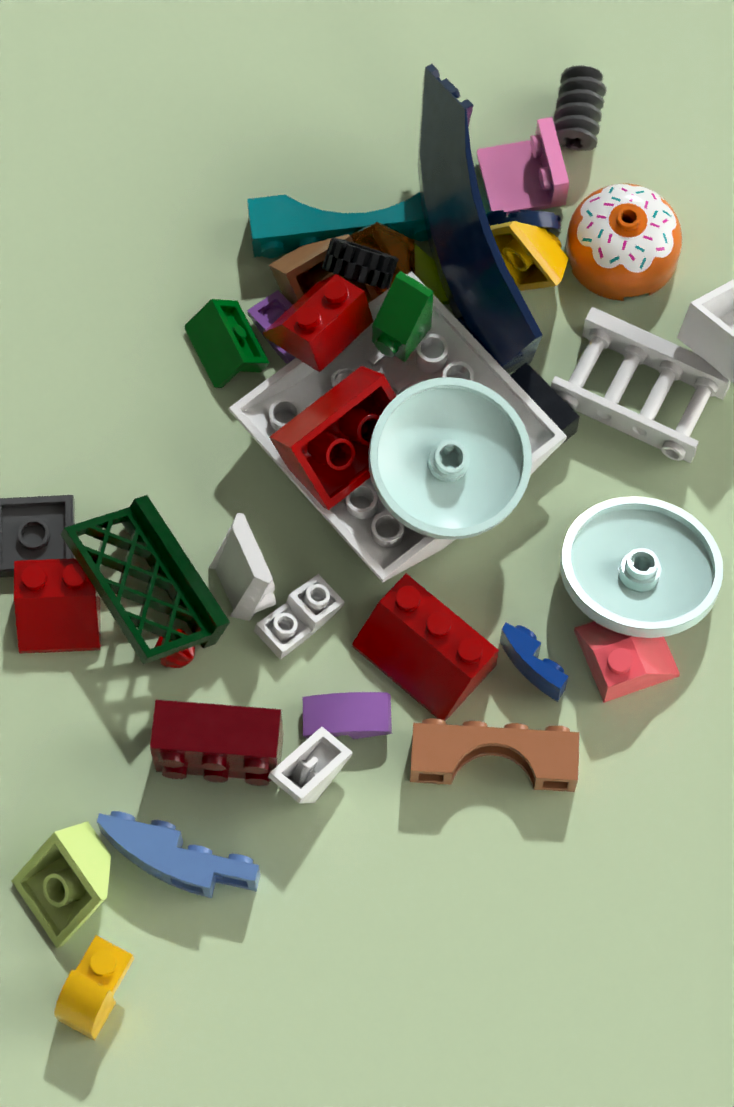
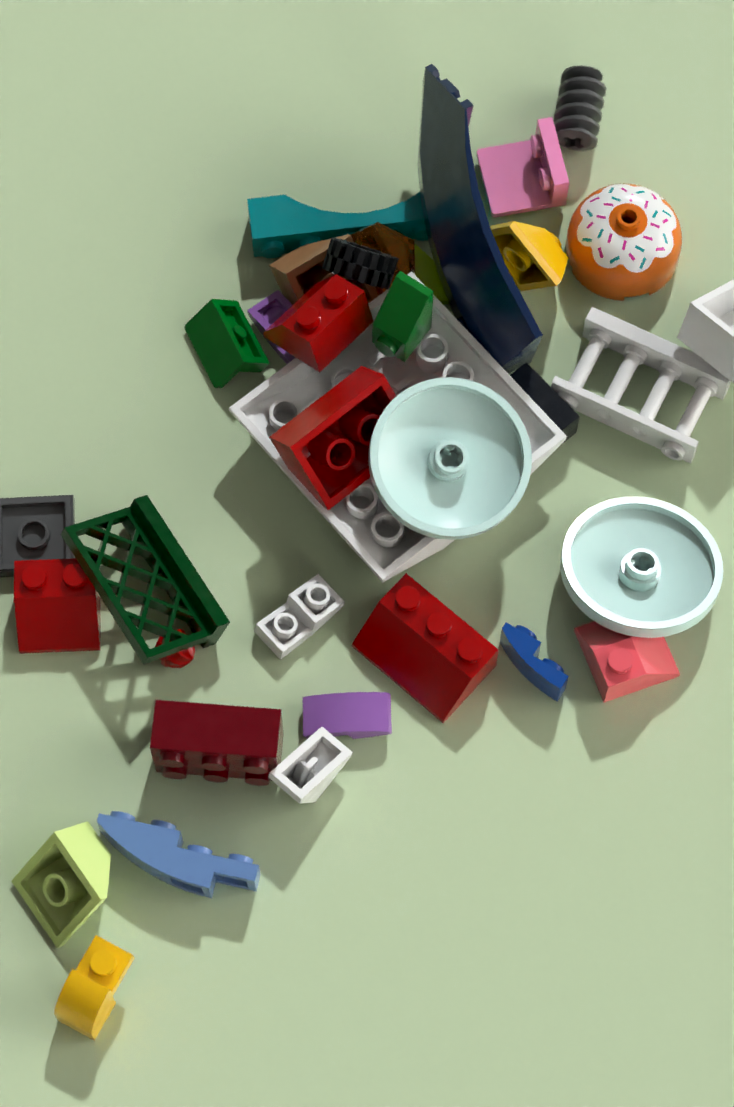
white slope [209,513,276,621] -> none
nougat arch [410,718,580,792] -> none
dark blue tile [486,210,562,233] -> none

